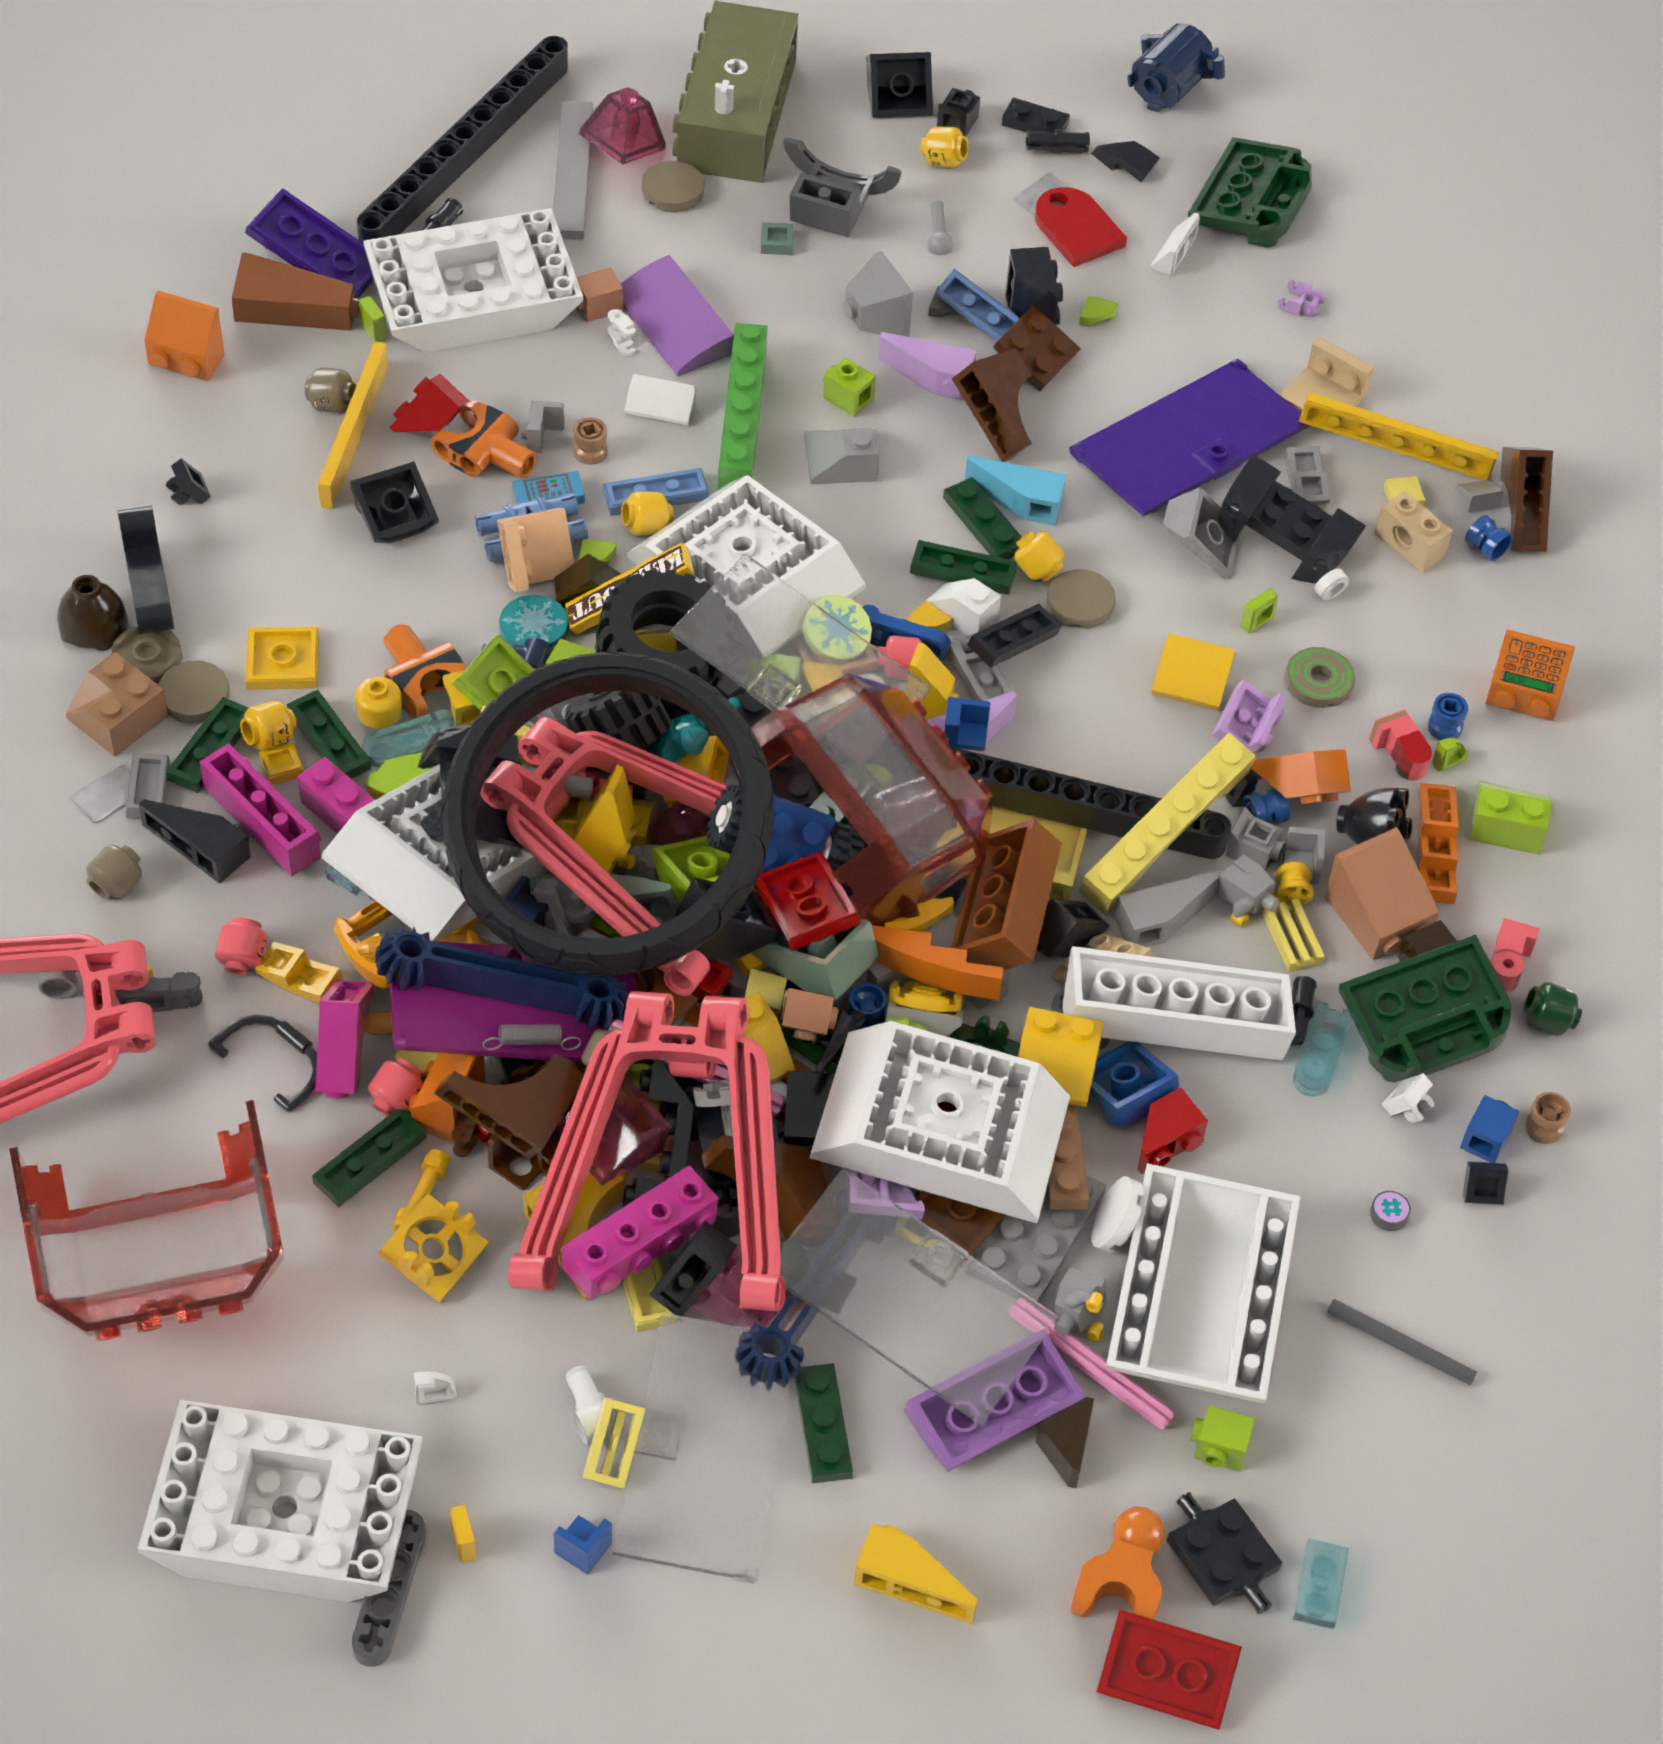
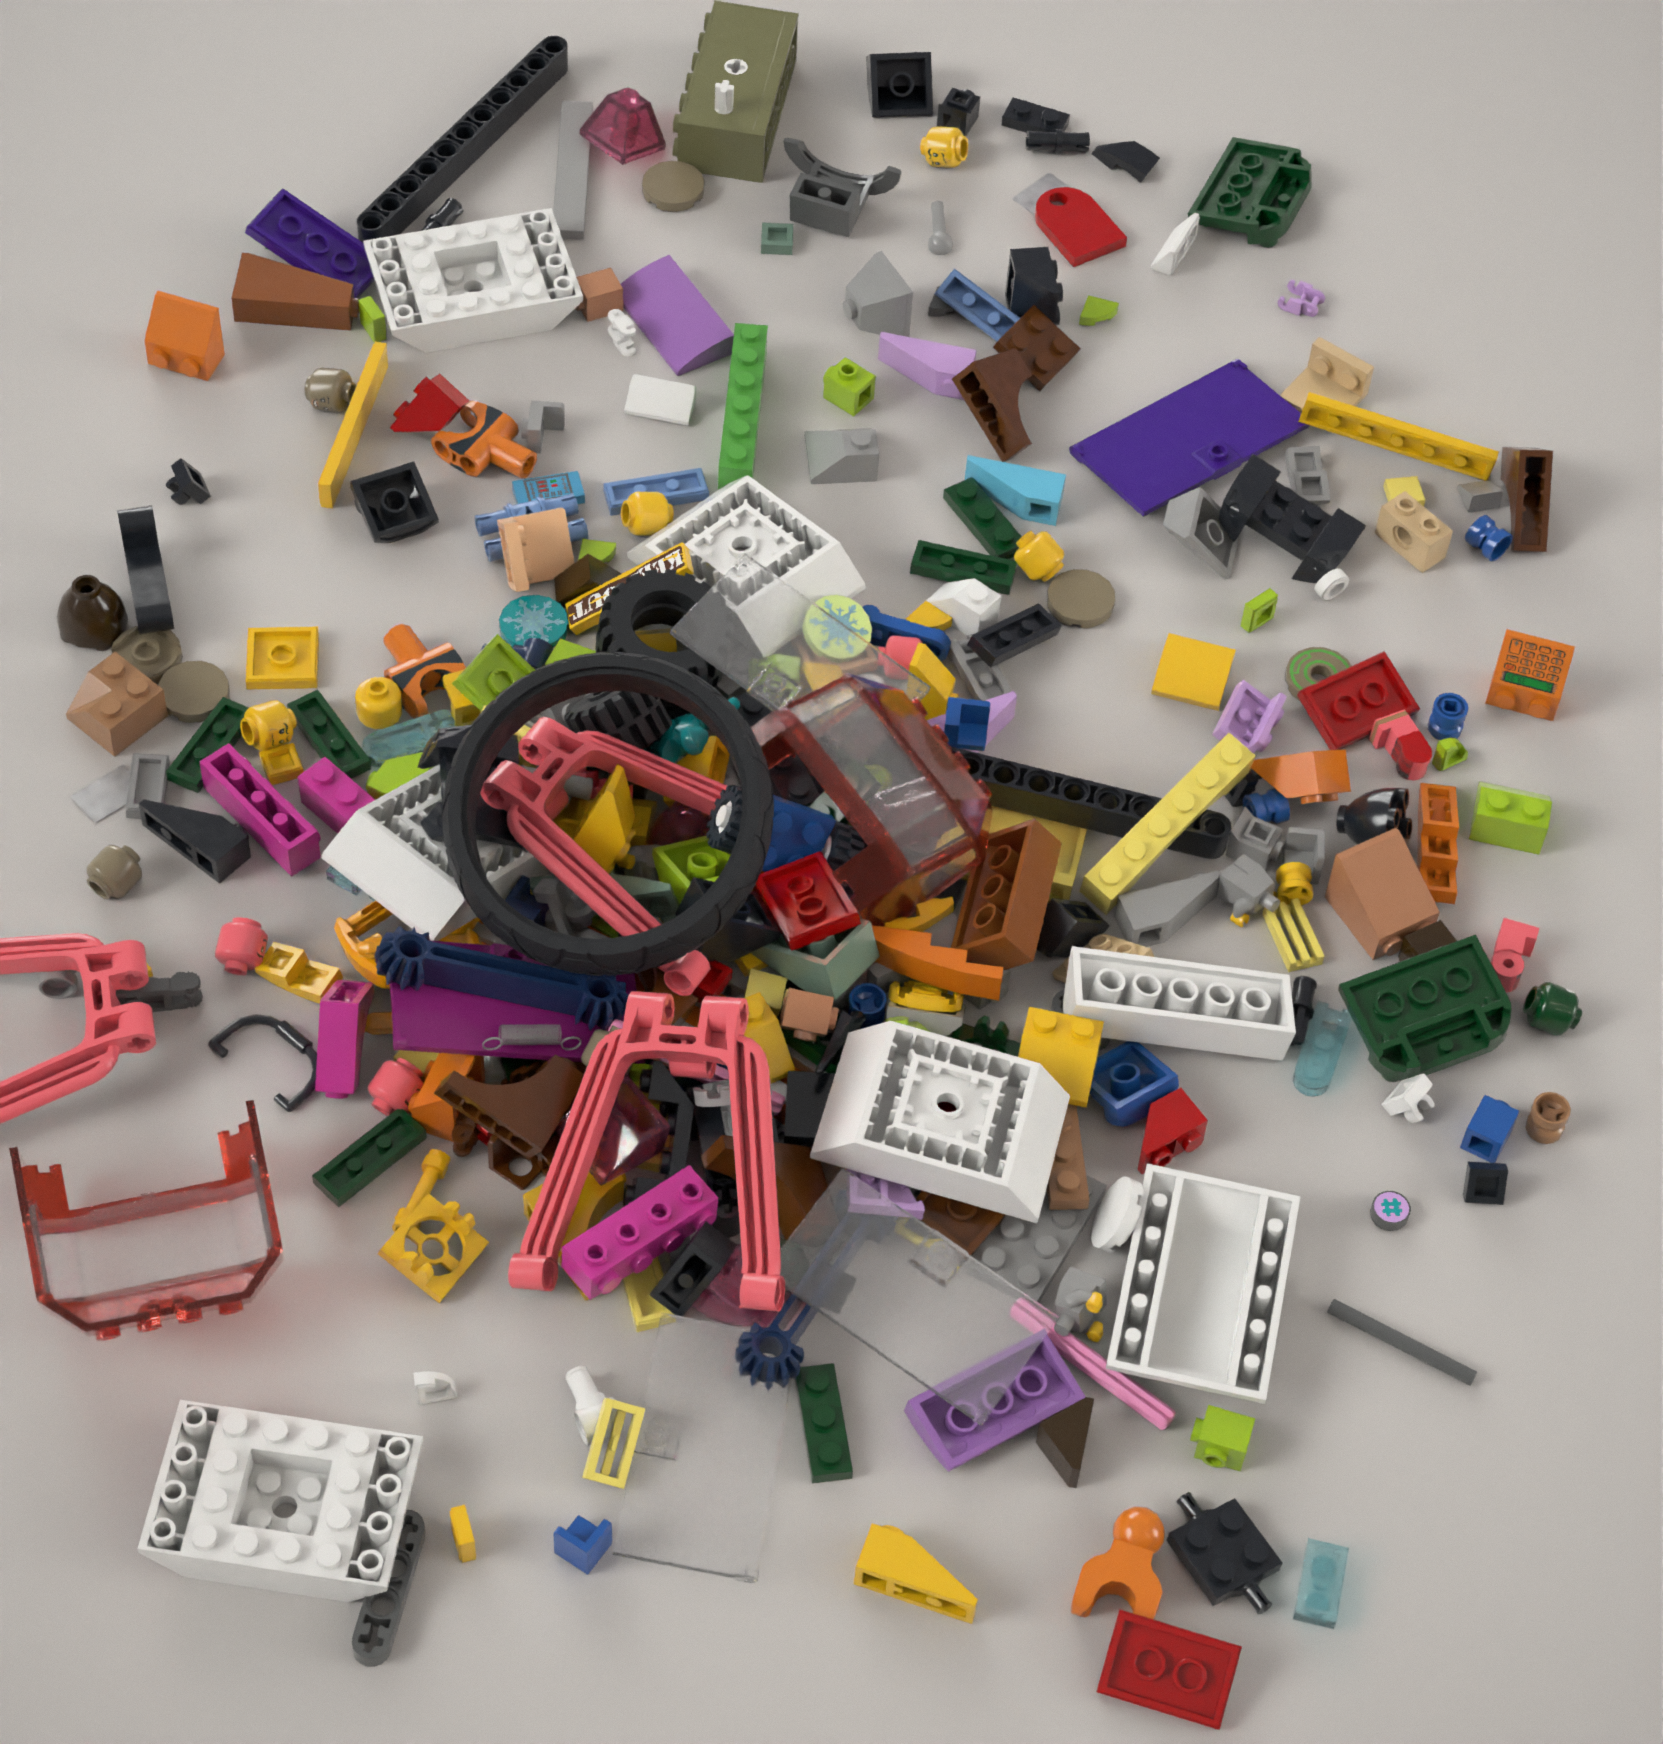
medium nougat wheel [574,417,607,465] -> none
dark blue container [1127,23,1225,112] -> none
none -> red tile [1297,651,1420,750]

